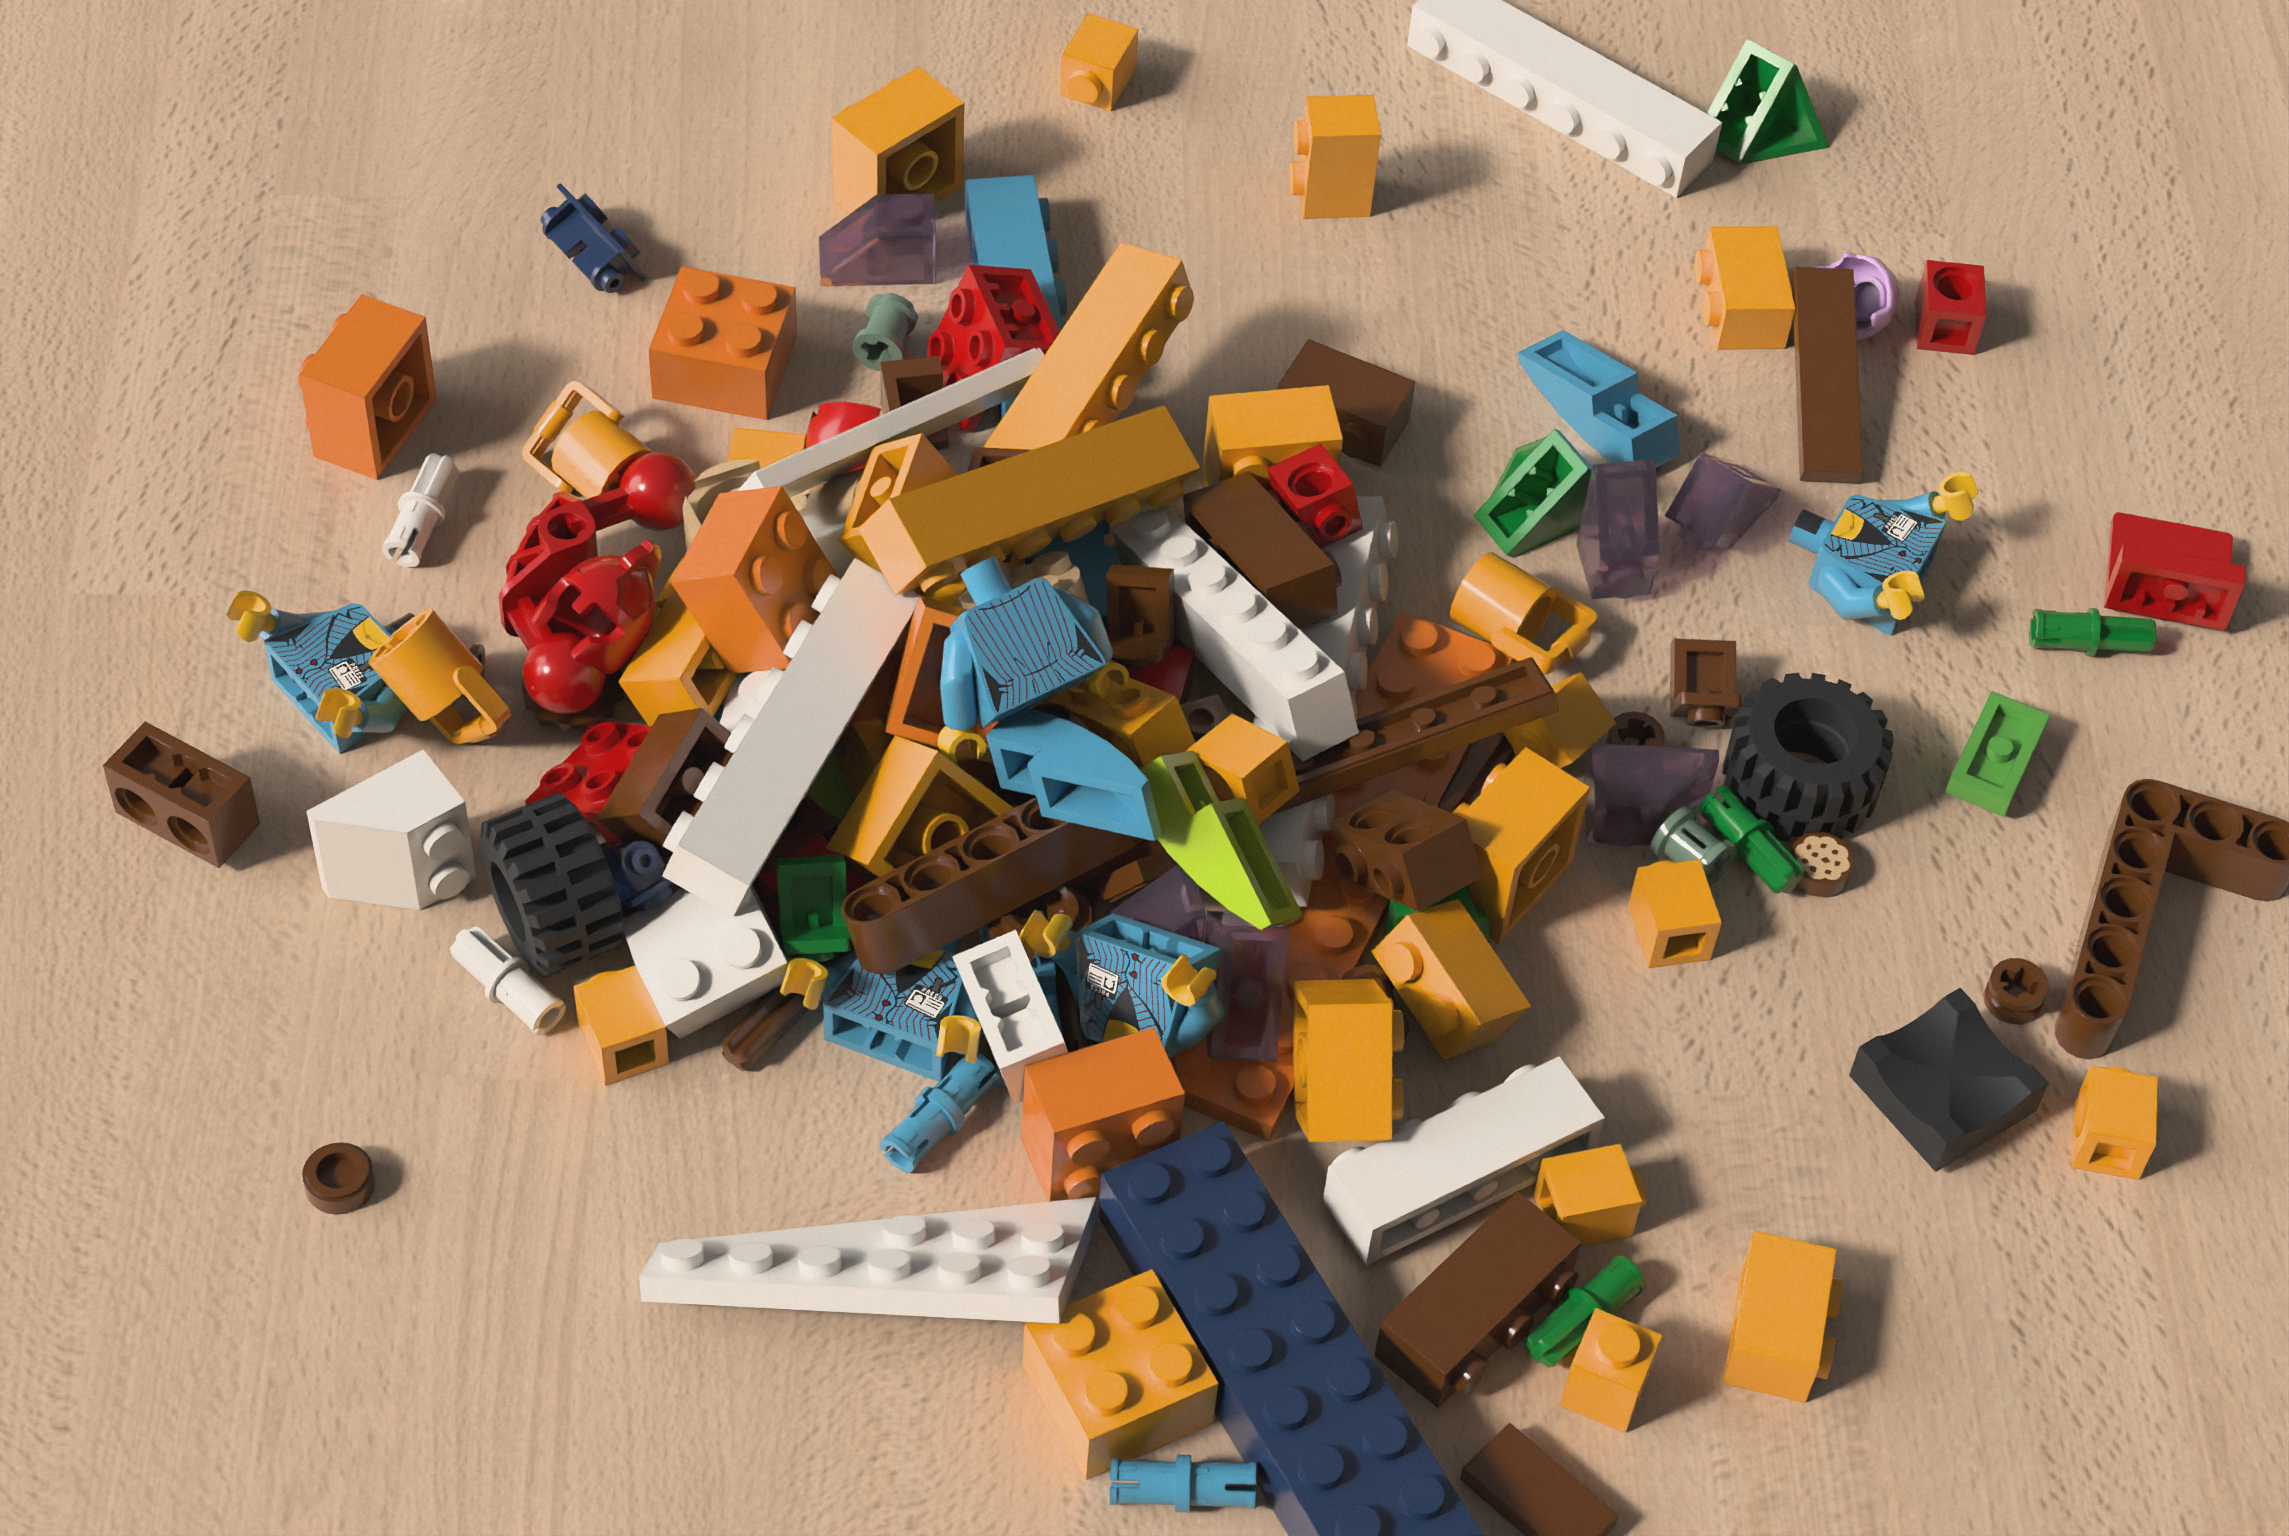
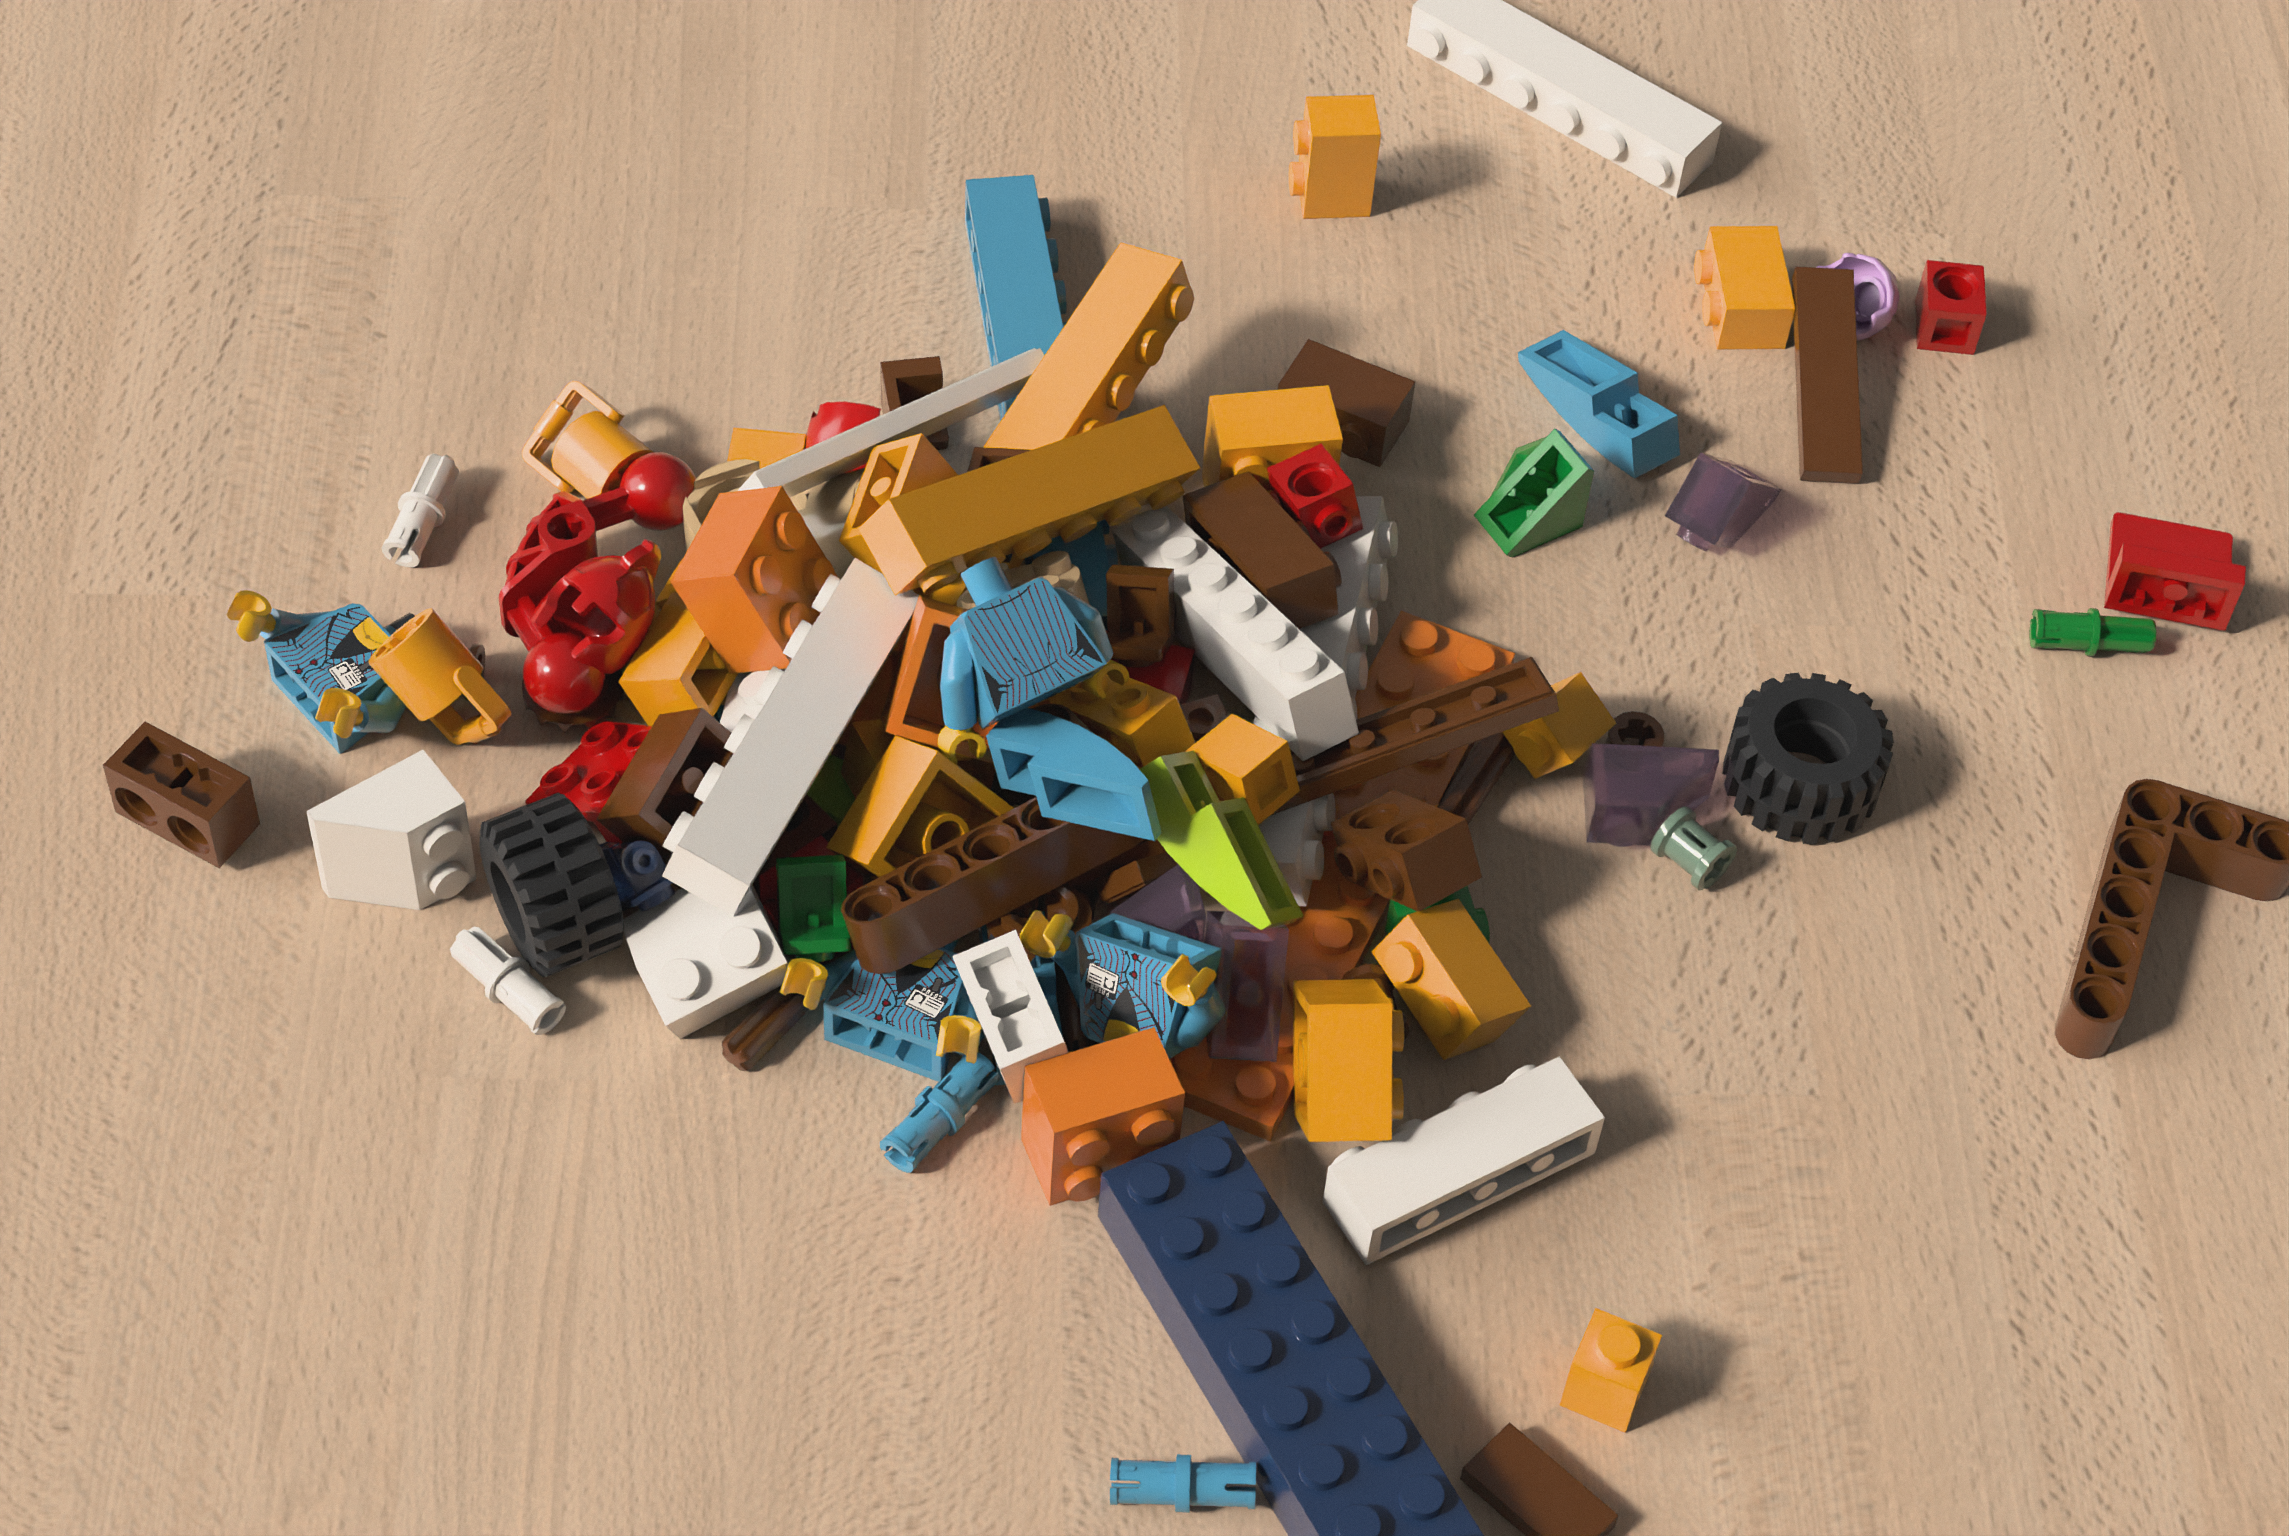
orange brick [298,294,437,480] -> none
reddish brown tile [302,1142,375,1215] -> none
dark blue hinge [541,183,647,293] -> none
light orange brick [574,965,669,1086] -> none
white wing [639,1197,1098,1323] -> none
orange brick [648,266,797,420] -> none
slope [819,194,936,286] -> none
light orange brick [832,66,965,238] -> none
sand green bush [852,293,918,371] -> none
red bracket [927,264,1060,431] -> none
light orange brick [1022,1269,1218,1480] -> none
light orange brick [1060,13,1139,111] -> none
reddish brown brick [1374,1191,1581,1408] -> none
light orange piece [1450,552,1597,674] -> none
light orange brick [1453,747,1590,944] -> none
green axle [1525,1255,1646,1368] -> none
light orange brick [1533,1144,1646,1247] -> none
slope [1576,460,1660,599] -> none
light orange brick [1628,859,1722,968] -> none
reddish brown bracket [1670,638,1742,727] -> none
green axle [1698,785,1804,894] -> none
green slope [1707,39,1829,165] -> none
light orange brick [1722,1230,1844,1403] -> none
torso [1789,471,1979,635] -> none
tile [1790,832,1854,897] -> none
black brick [1849,987,2049,1172] -> none
bright green plate [1945,691,2050,817] -> none
reddish brown bush [1983,958,2049,1025] -> none
light orange brick [2072,1065,2158,1180] -> none

